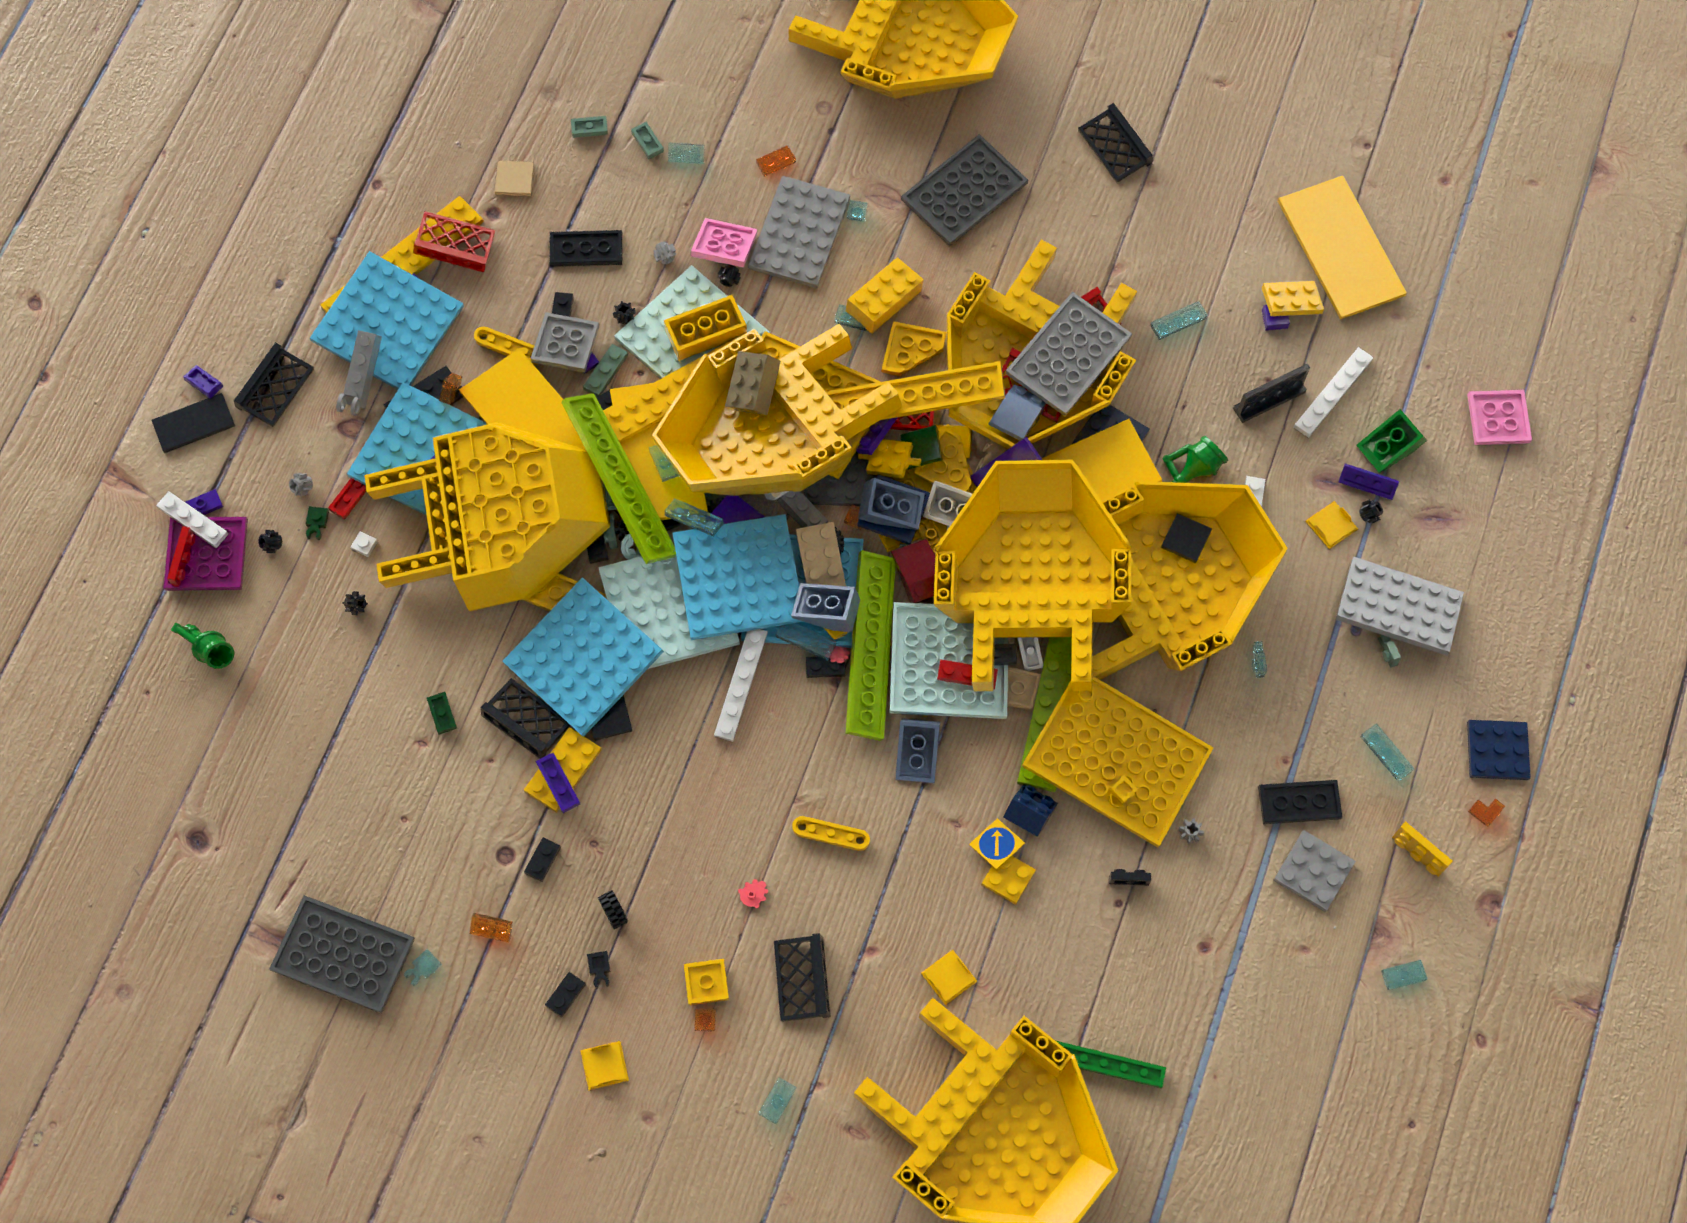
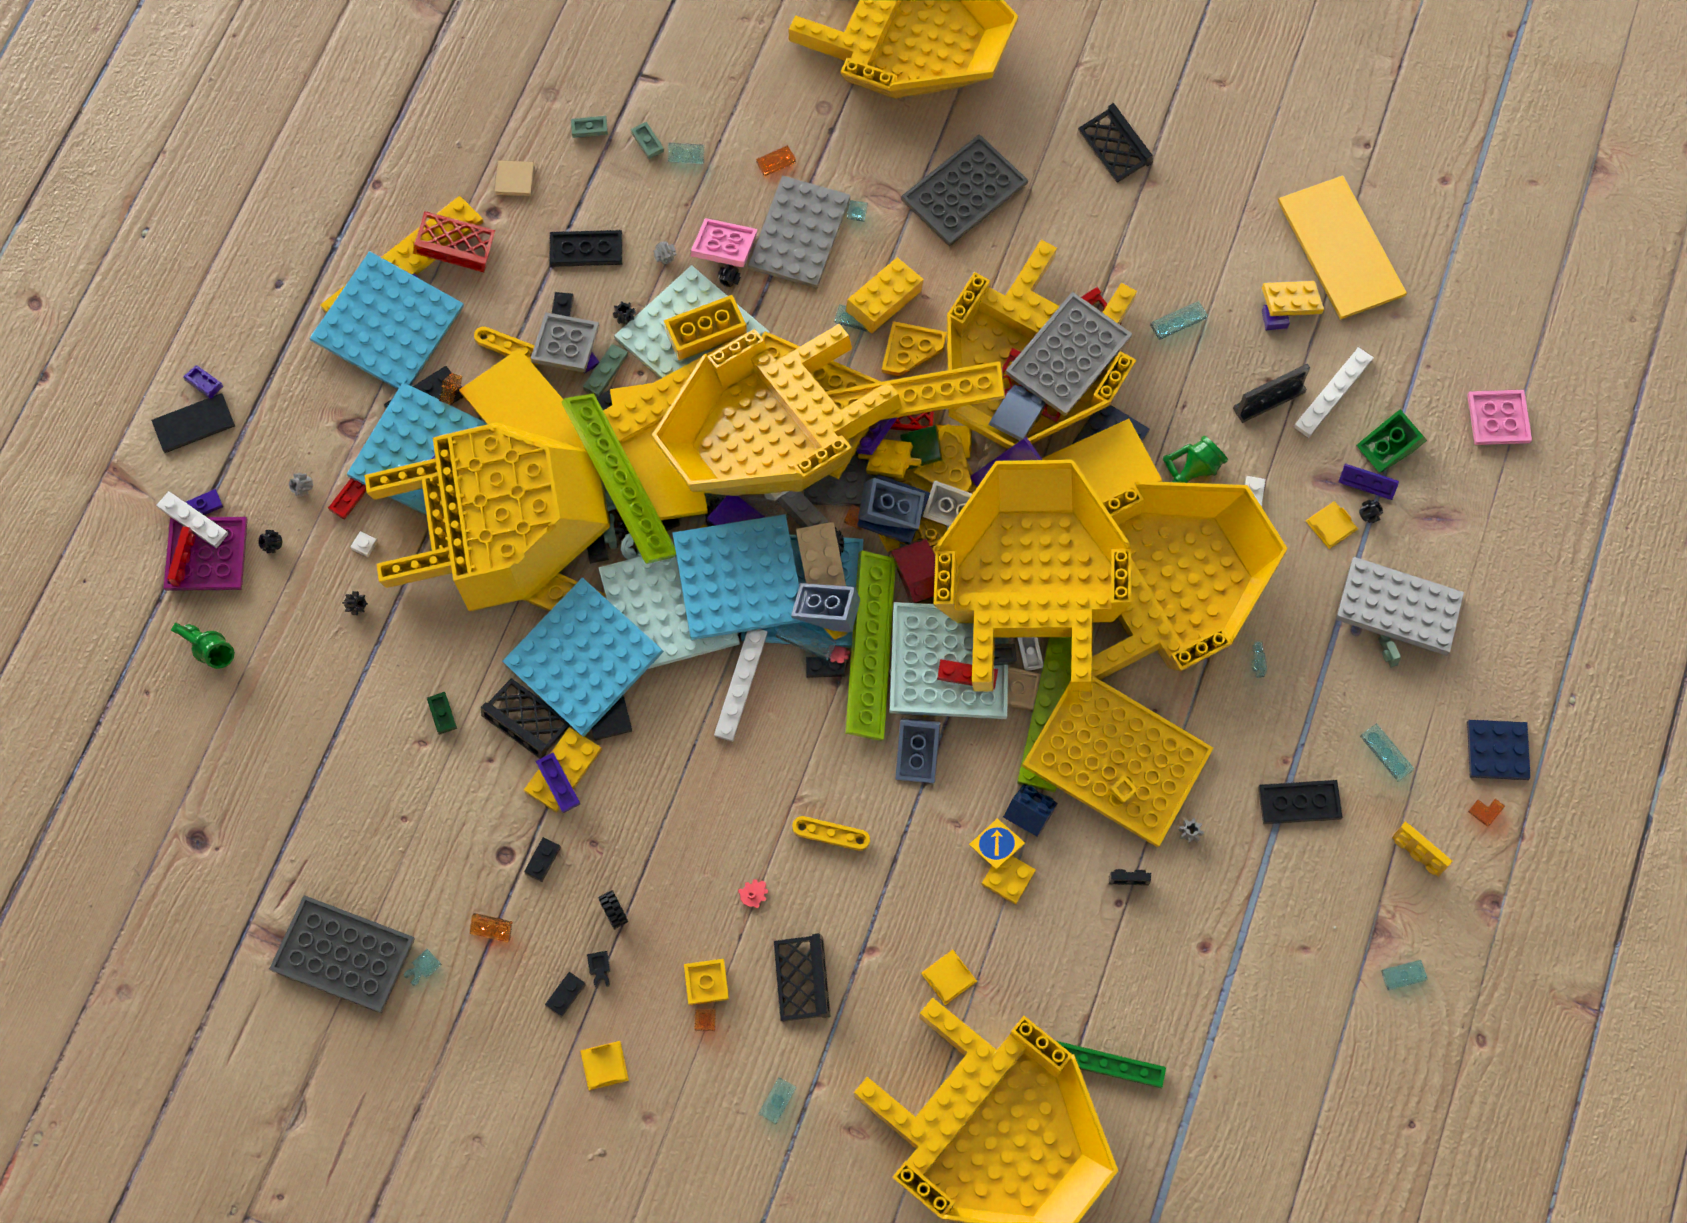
black fence [234,342,314,427] -> none
dark green plate [305,506,329,540] -> none
light grey hinge [336,330,382,416] -> none
clear light blue plate [649,445,680,482] -> none
clear light blue plate [665,499,724,536] -> none
dark tan brick [725,351,781,415] -> none
black tile [1161,513,1212,563] -> none
light grey plate [1274,830,1356,912] -> none

